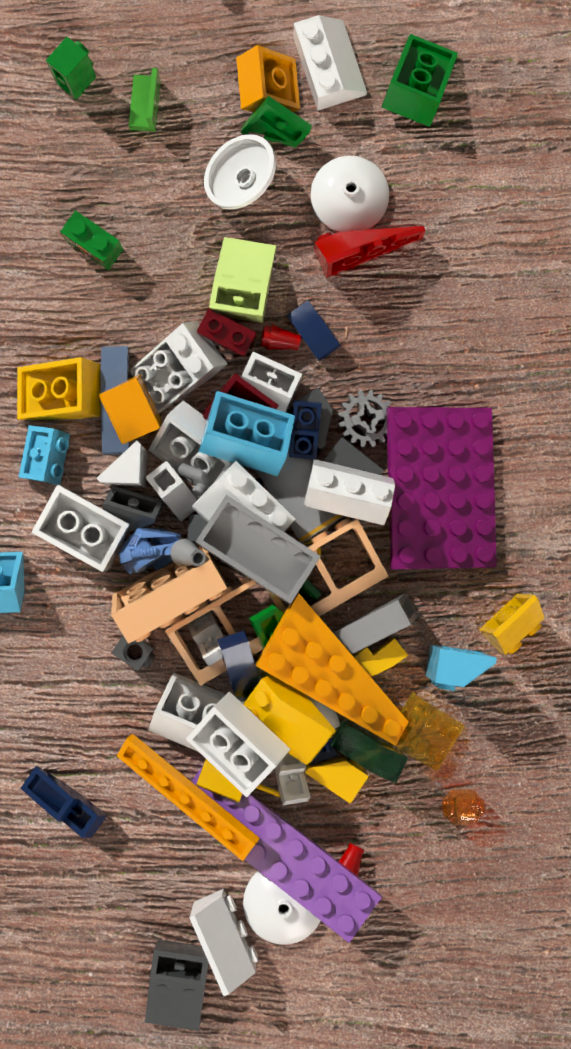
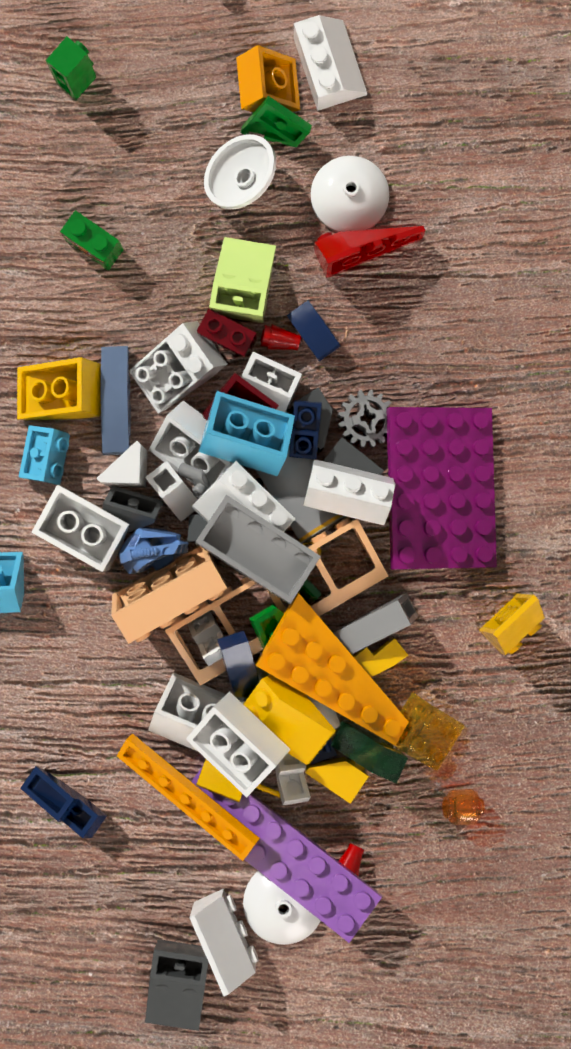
light orange slope [99,374,163,444] -> none
dark grey brick [111,636,156,671] -> none
bright green panel [129,68,161,132] -> none
light grey cone [170,539,206,566] -> none
green slope [381,34,458,127] -> none
medium azure slope [425,644,497,691] -> none

